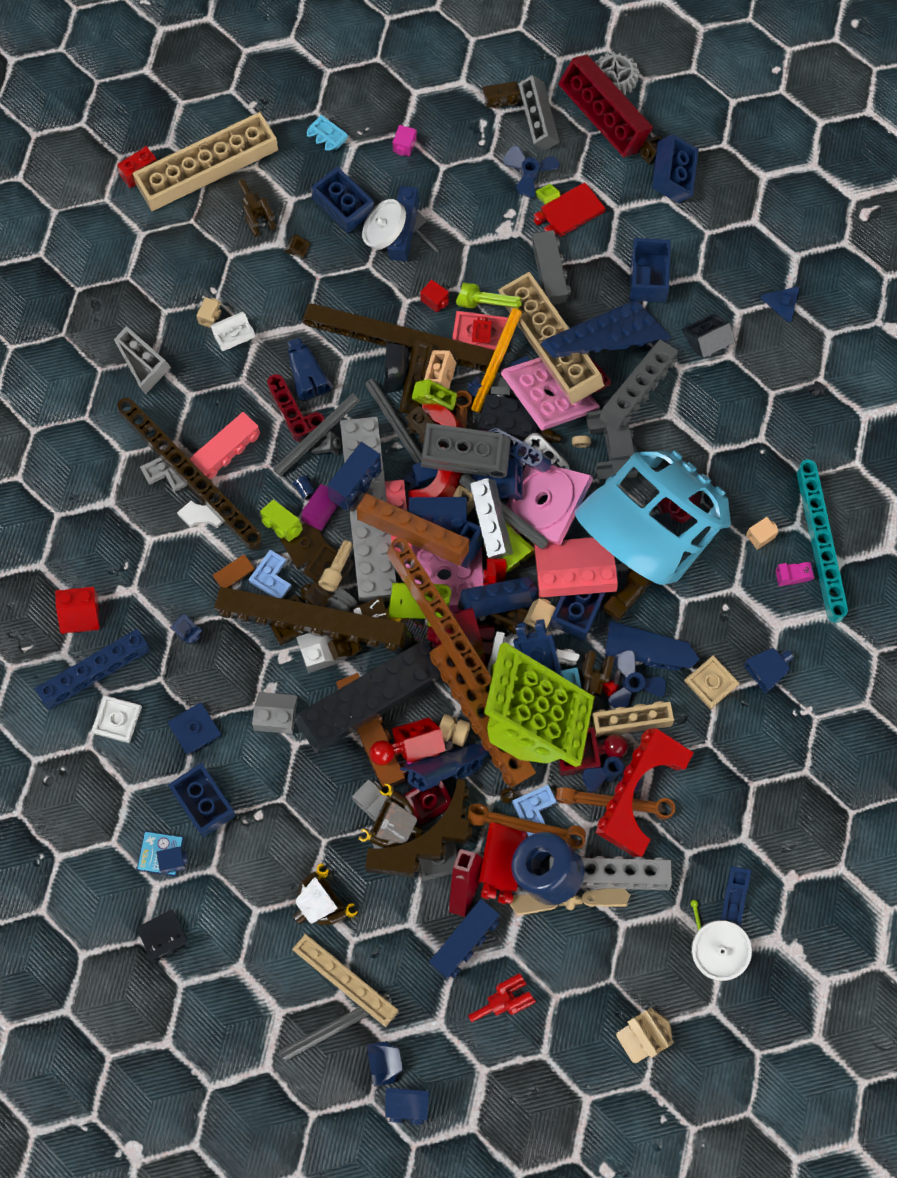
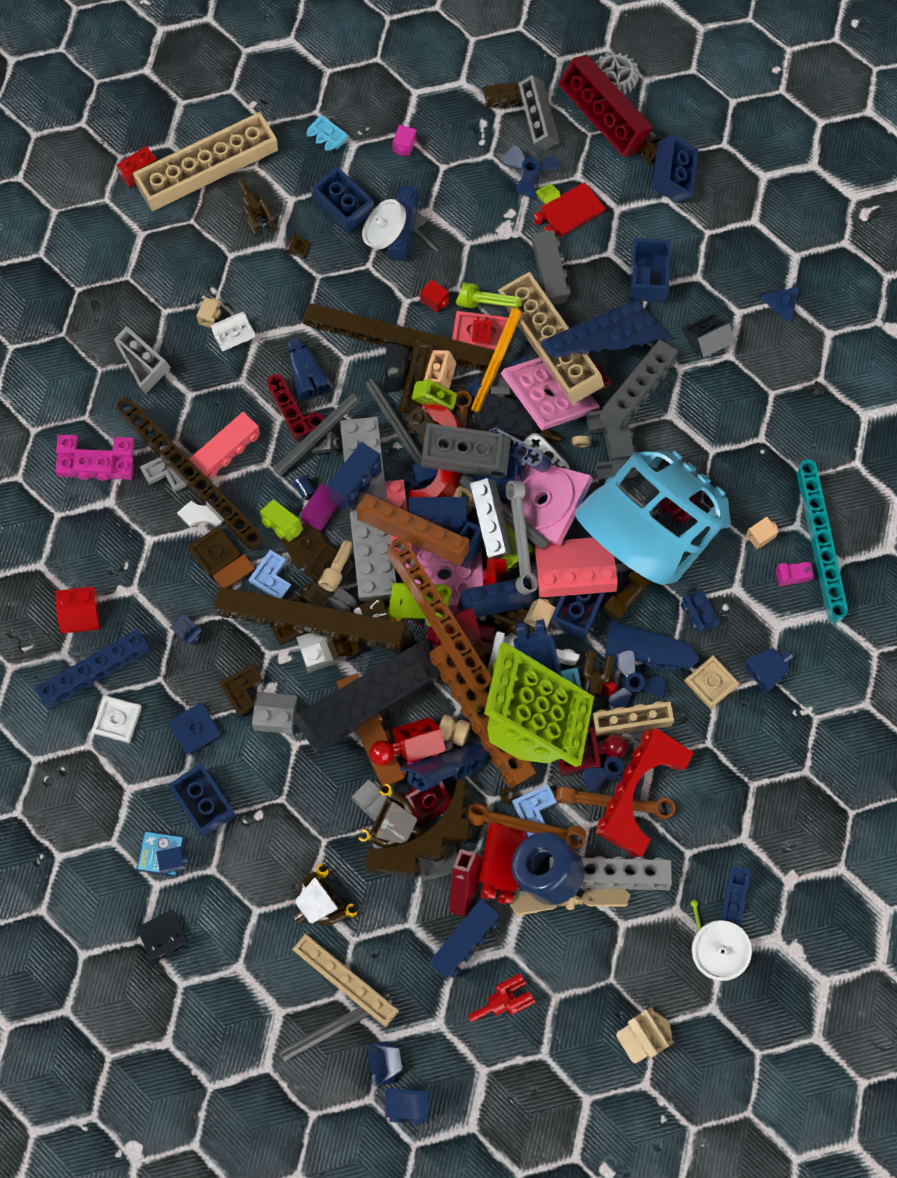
none -> dark pink bracket [55,435,135,481]
none -> dark brown plate [187,525,241,578]
none -> dark brown plate [219,664,263,717]
none -> light grey piece [506,481,538,595]
none -> dark blue bracket [681,590,720,635]

